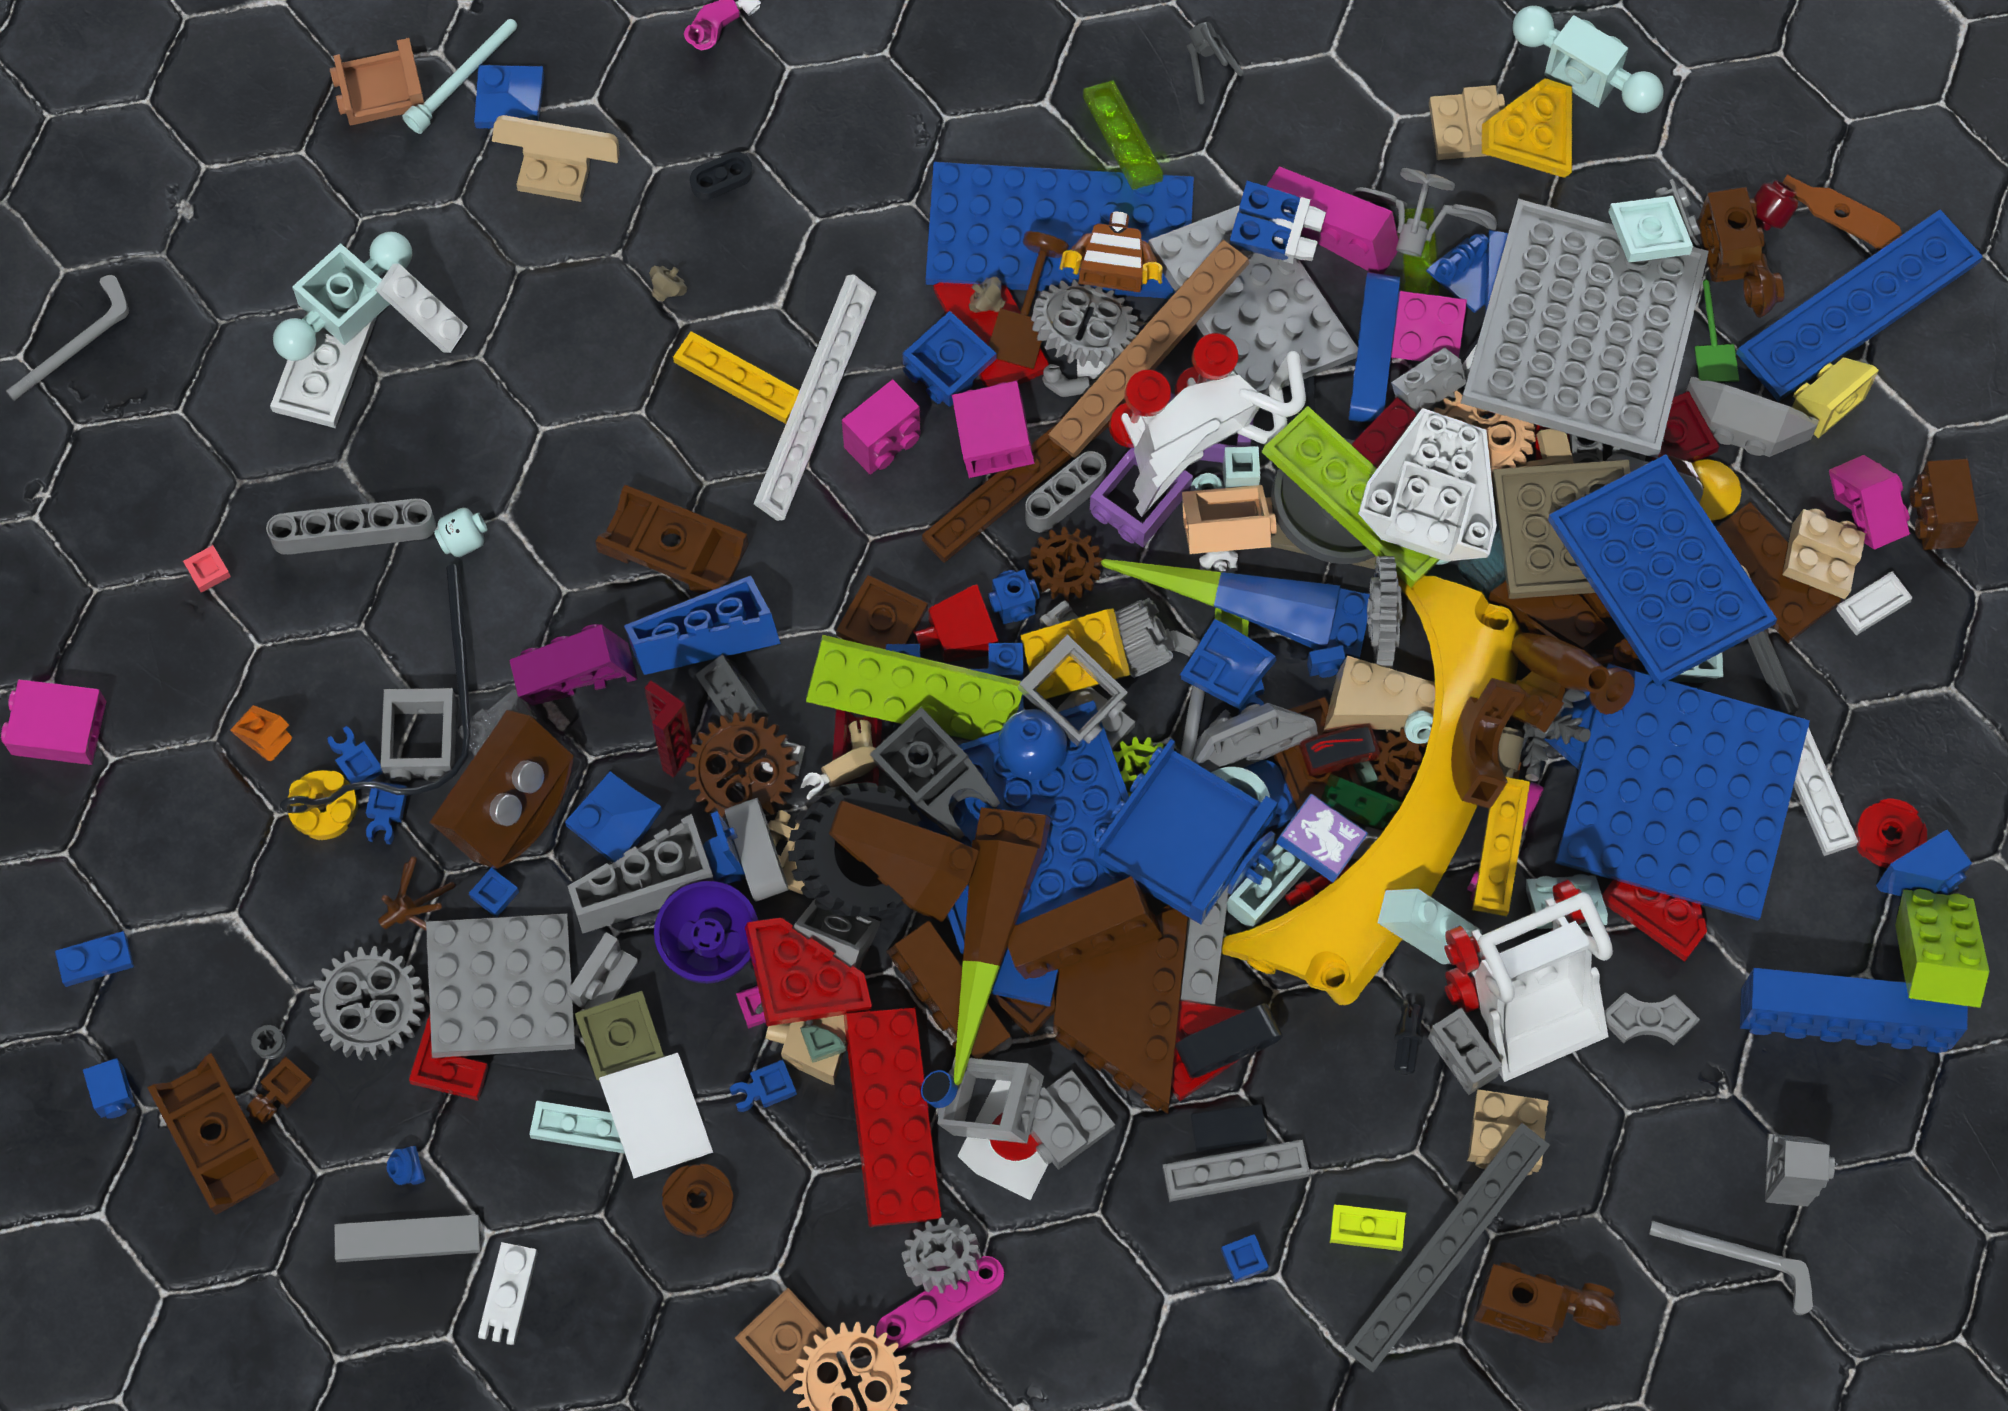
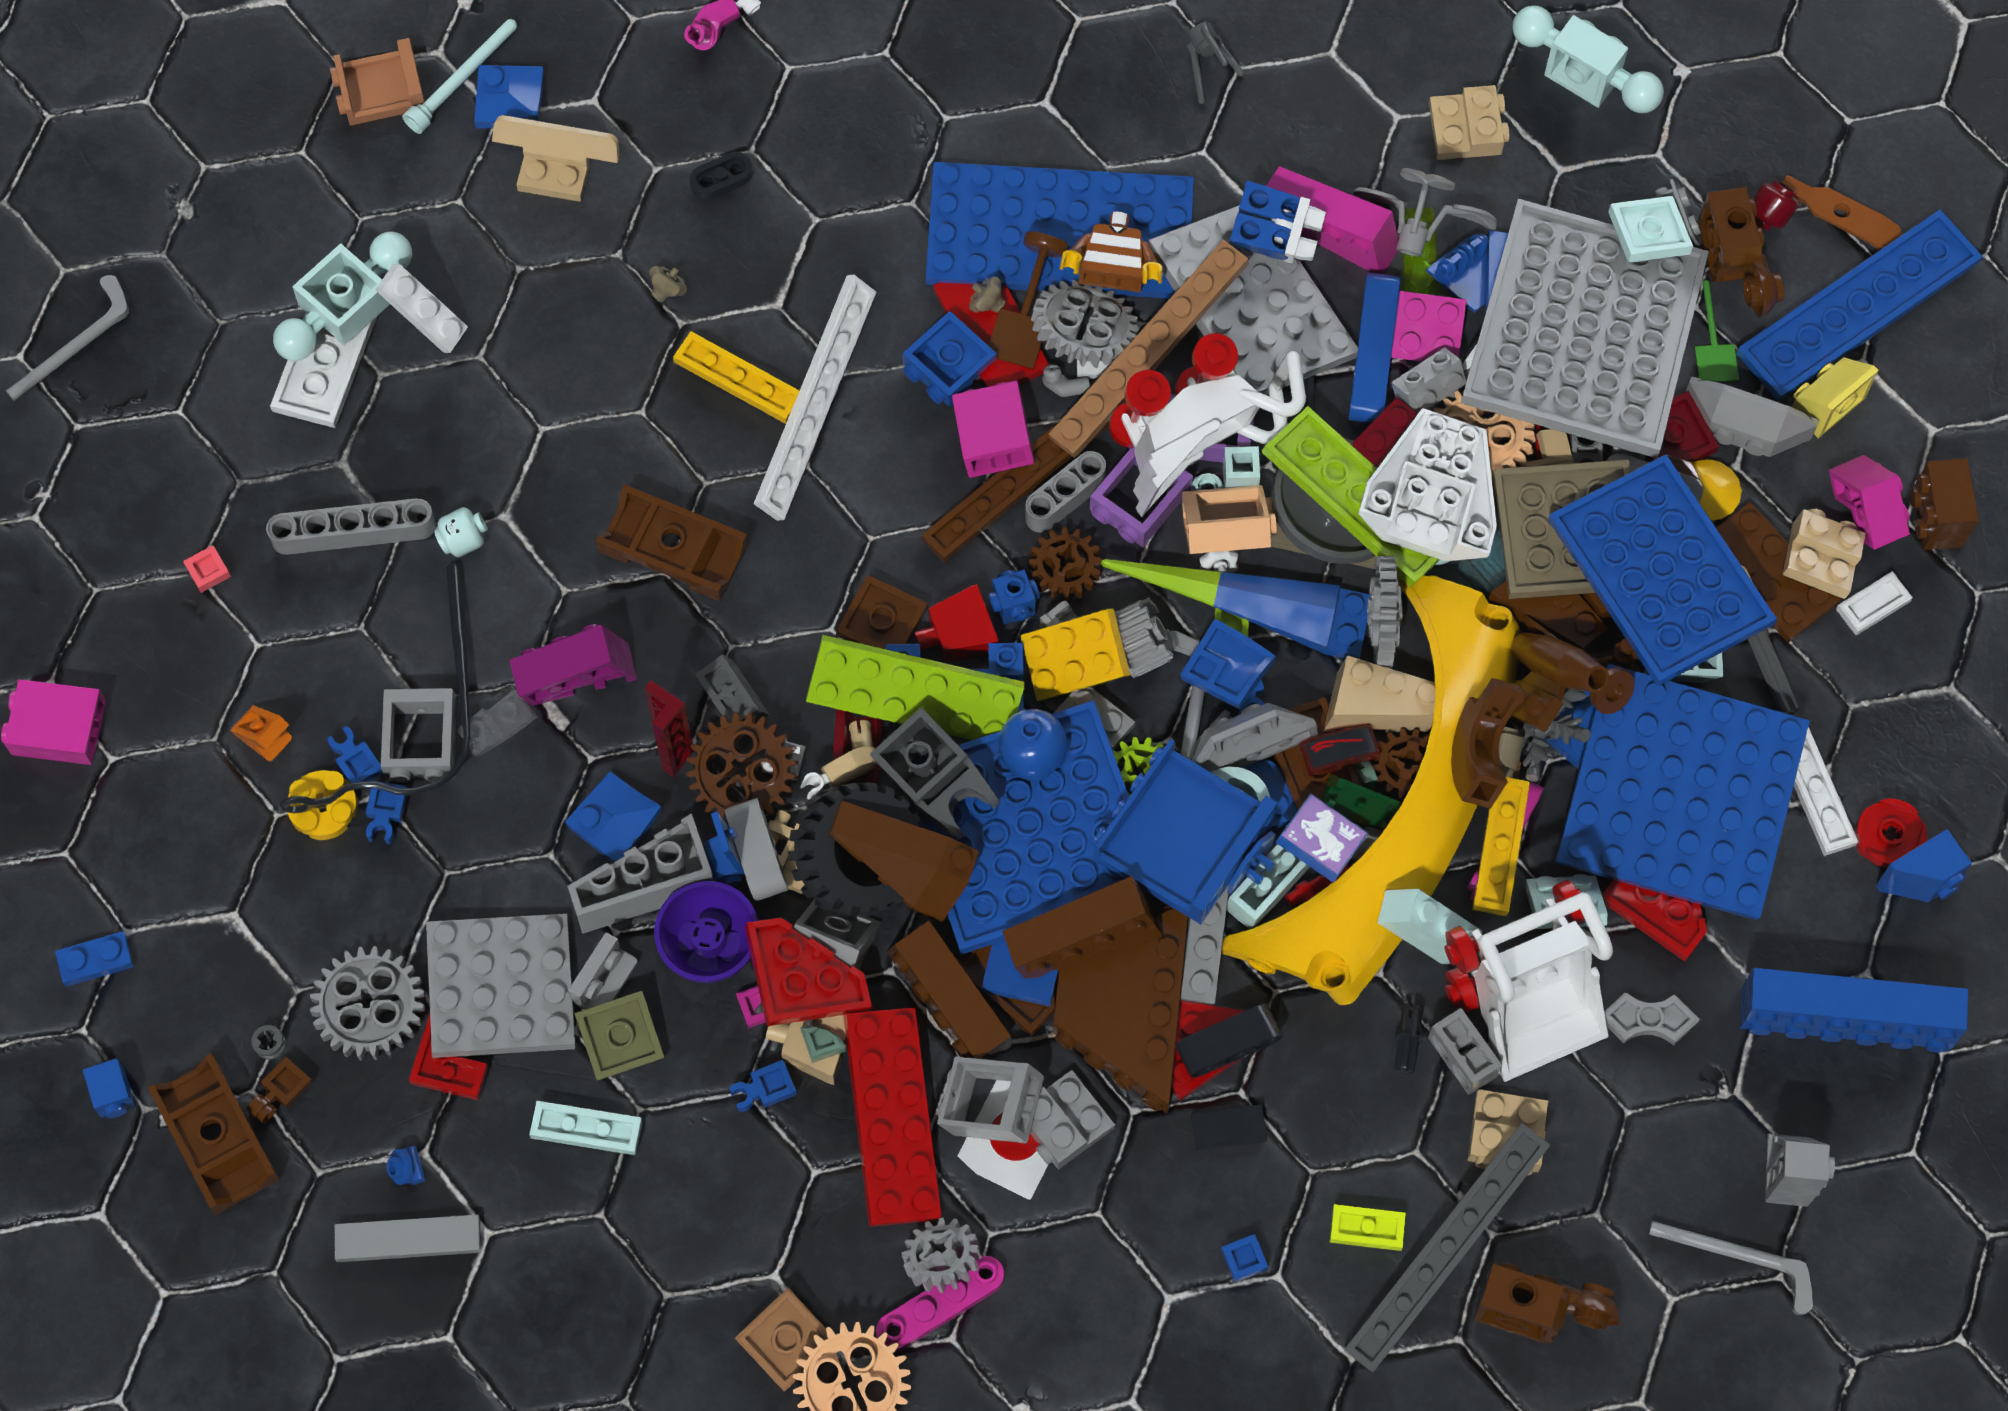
reddish brown plant [378,856,456,930] -> none
reddish brown piece [430,710,574,869] -> none
blue plate [469,867,519,918] -> none
white hinge [478,1242,538,1345] -> none
white sticker [599,1053,713,1178] -> none
blue wedge [624,575,781,675] -> none
reddish brown plate [662,1164,734,1238] -> none
dark pink brick [842,379,921,475] -> none
black tile [921,1070,958,1108] -> none
reddish brown plate [954,807,1051,1085] -> none
light grey window [1018,634,1128,746] -> none
clear neon green plate [1083,80,1163,190] -> none
light grey tile [1162,1140,1310,1202] -> none
blue plate [1307,645,1346,678] -> none
light aqua plate [1404,711,1433,744] -> none
yellow plate [1482,78,1572,178] -> none
lime brick [1895,889,1989,1008] -> none

